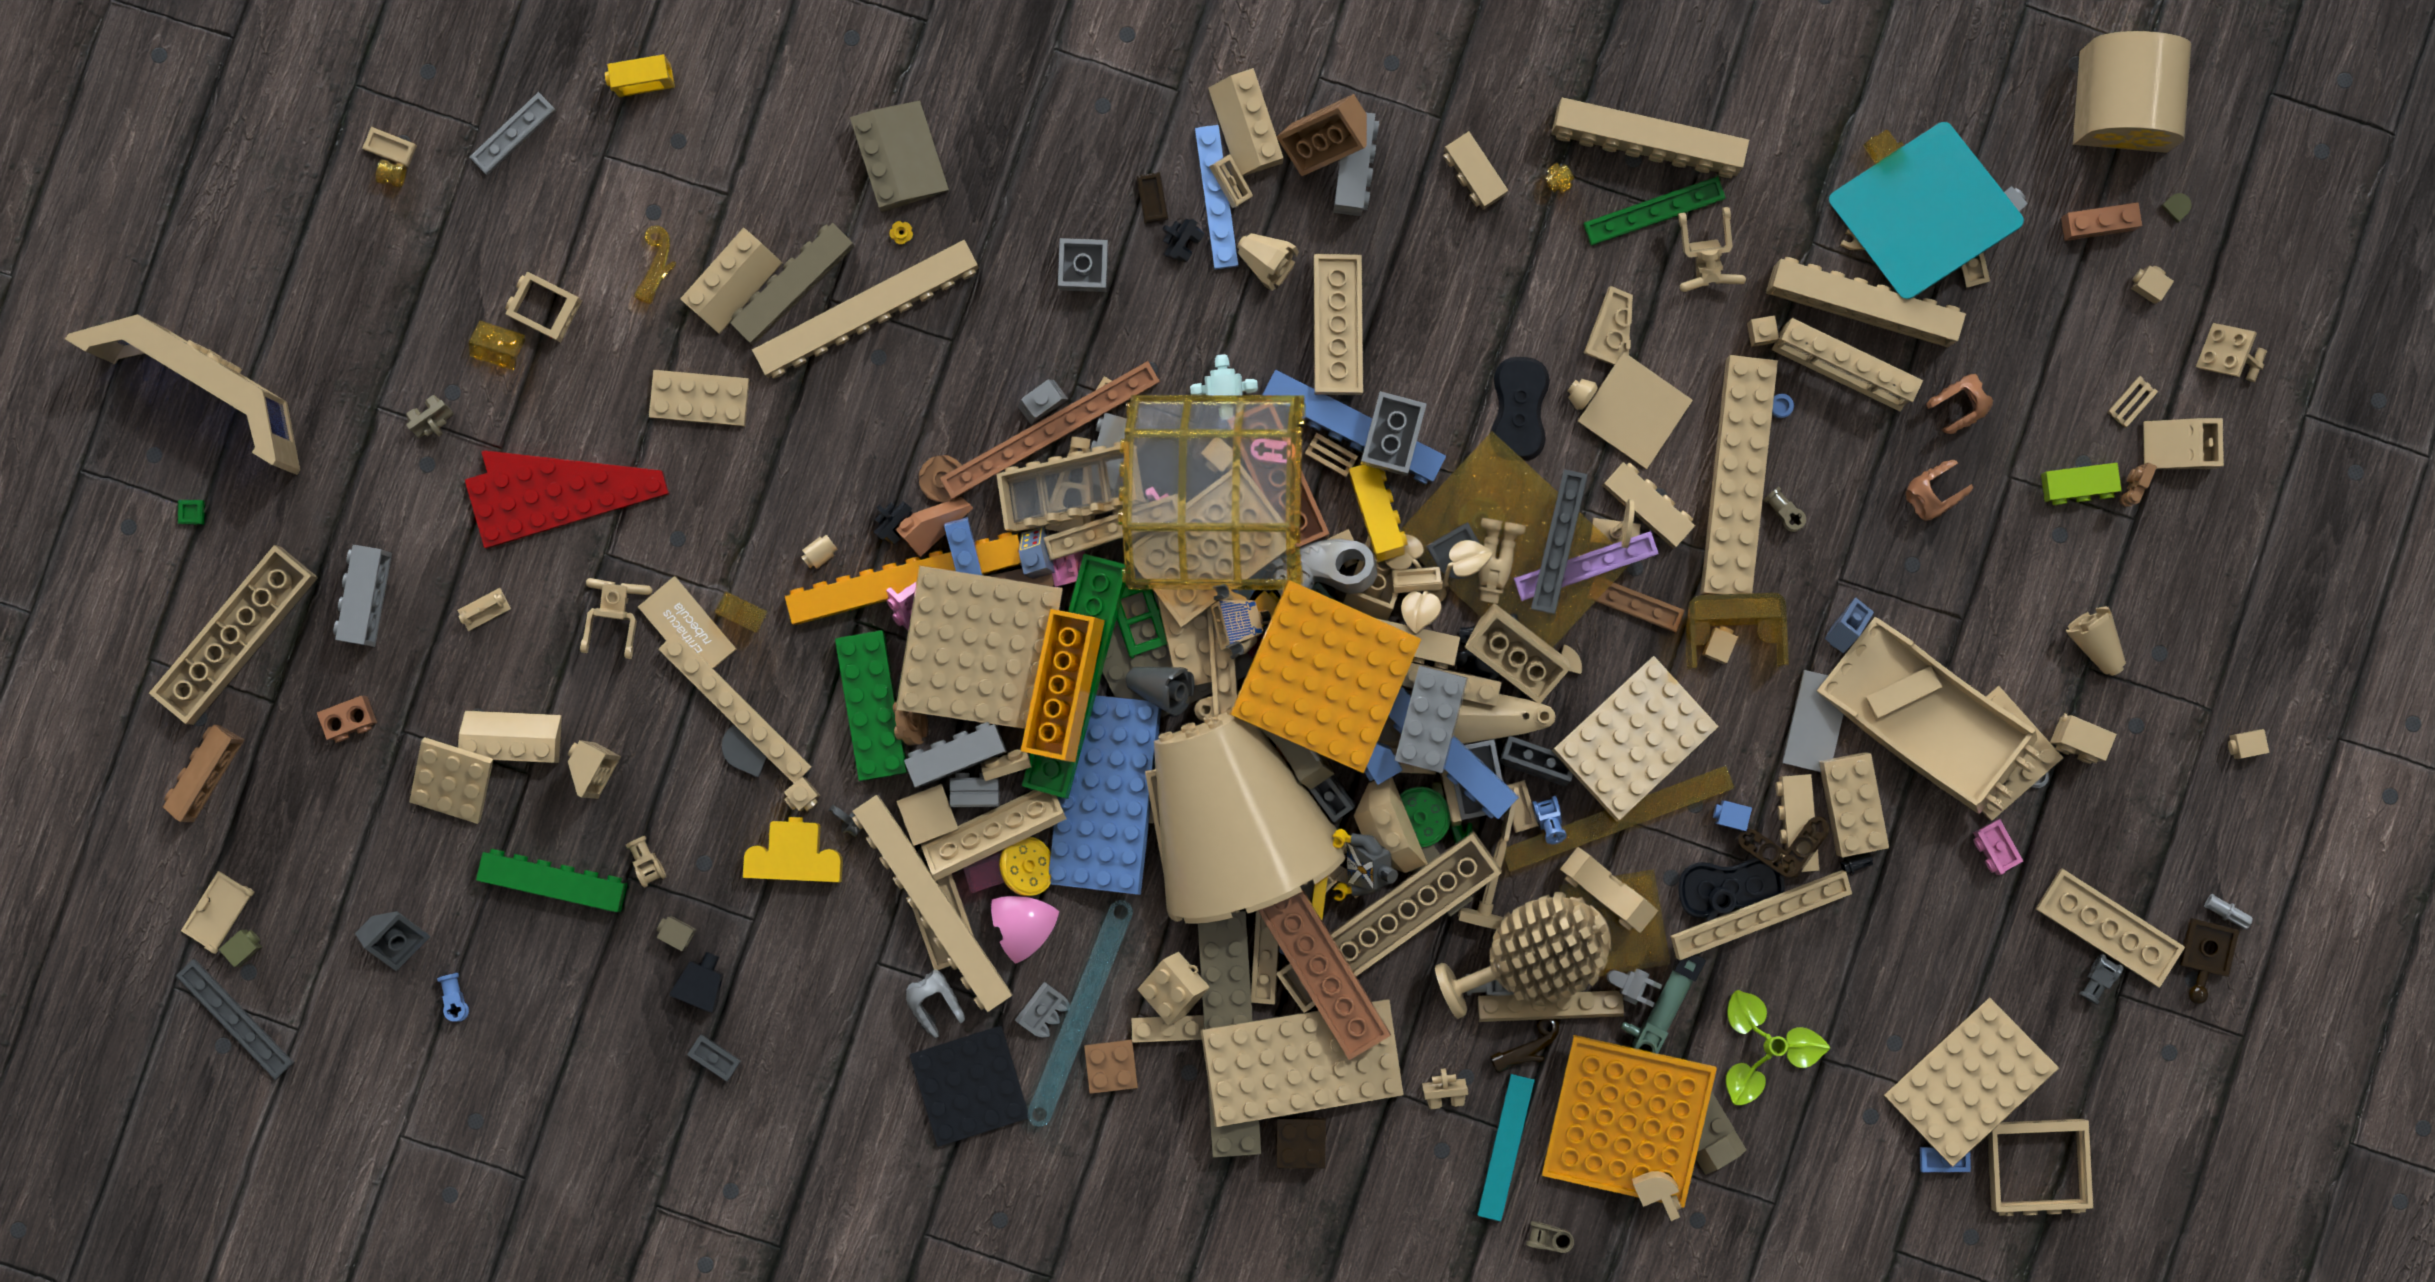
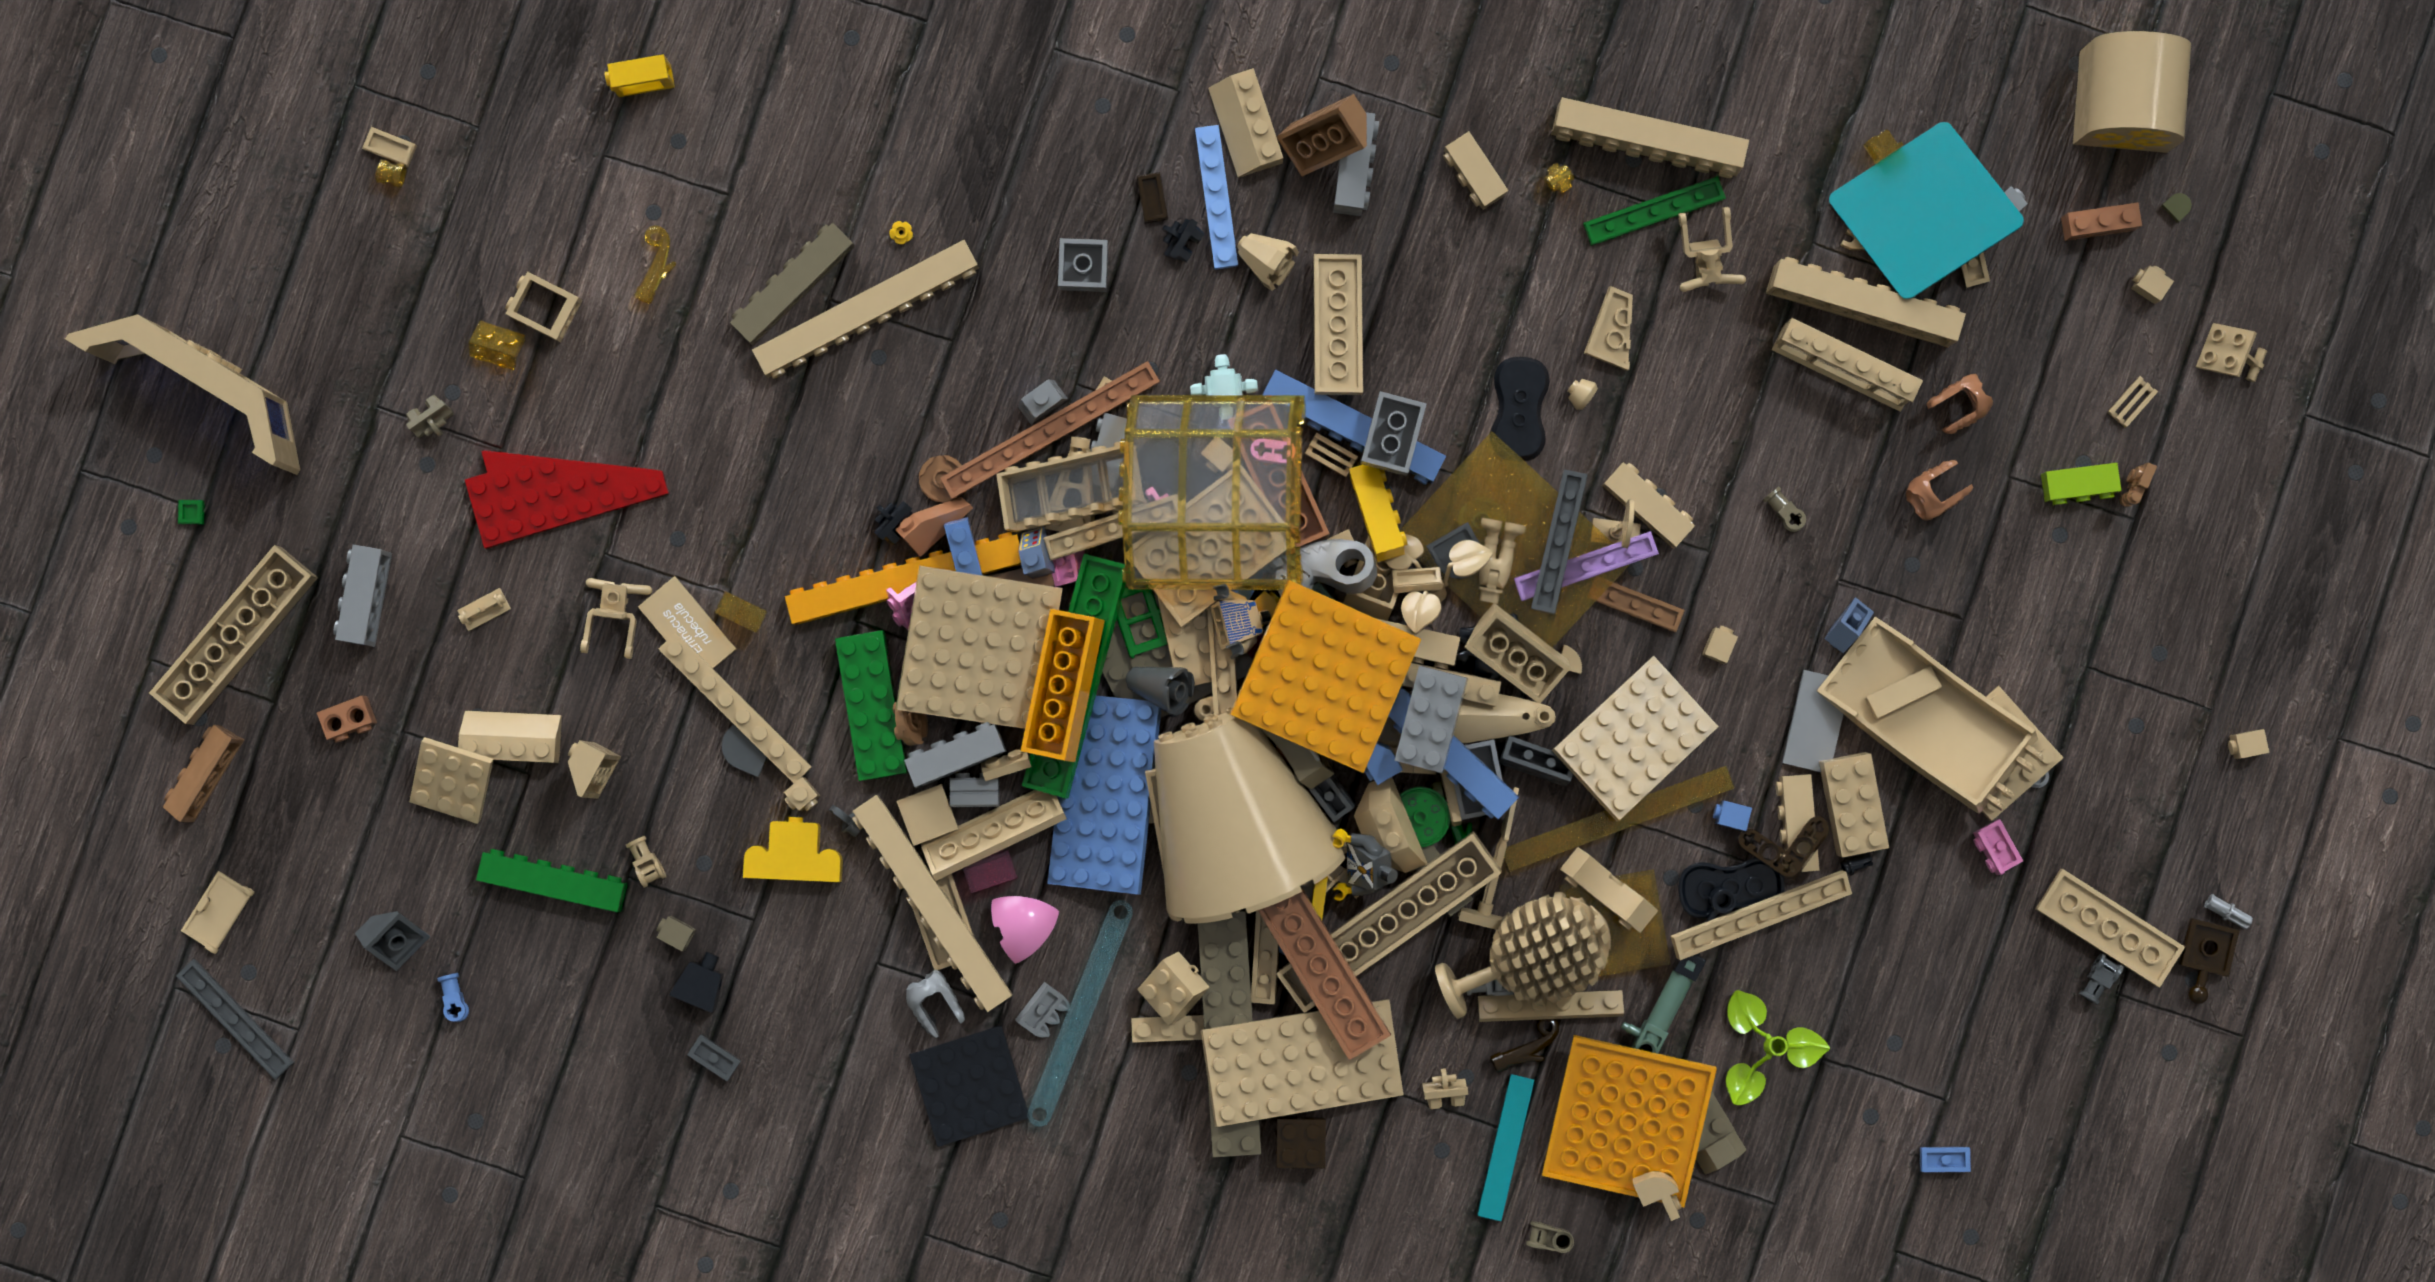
olive brick [219,929,262,967] -> none
light grey tile [470,92,556,175] -> none
tan plate [649,370,750,427] -> none
tan slope [680,228,783,334] -> none
tan brick [802,535,838,569] -> none
dark tan slope [850,101,949,213] -> none
yellow shield [1000,836,1051,896] -> none
medium nougat plate [1084,1039,1138,1094] -> none
tan tile [1209,154,1253,208] -> none
tan tile [1507,780,1538,833] -> none
medium blue connector [1532,796,1567,844] -> none
tan piece [1578,352,1693,469] -> none
light grey hinge [1606,968,1662,1007] -> none
clear yellow windscreen [1686,593,1789,670] -> none
tan brick [1700,355,1778,600] -> none
tan brick [1747,316,1779,347] -> none
medium blue tile [1772,394,1794,418] -> none
tan plate [1884,998,2059,1168] -> none
tan window [1987,1119,2093,1216] -> none
tan brick [2050,713,2117,764] -> none
tan cone [2066,606,2126,676] -> none
tan slope [2143,418,2224,469] -> none

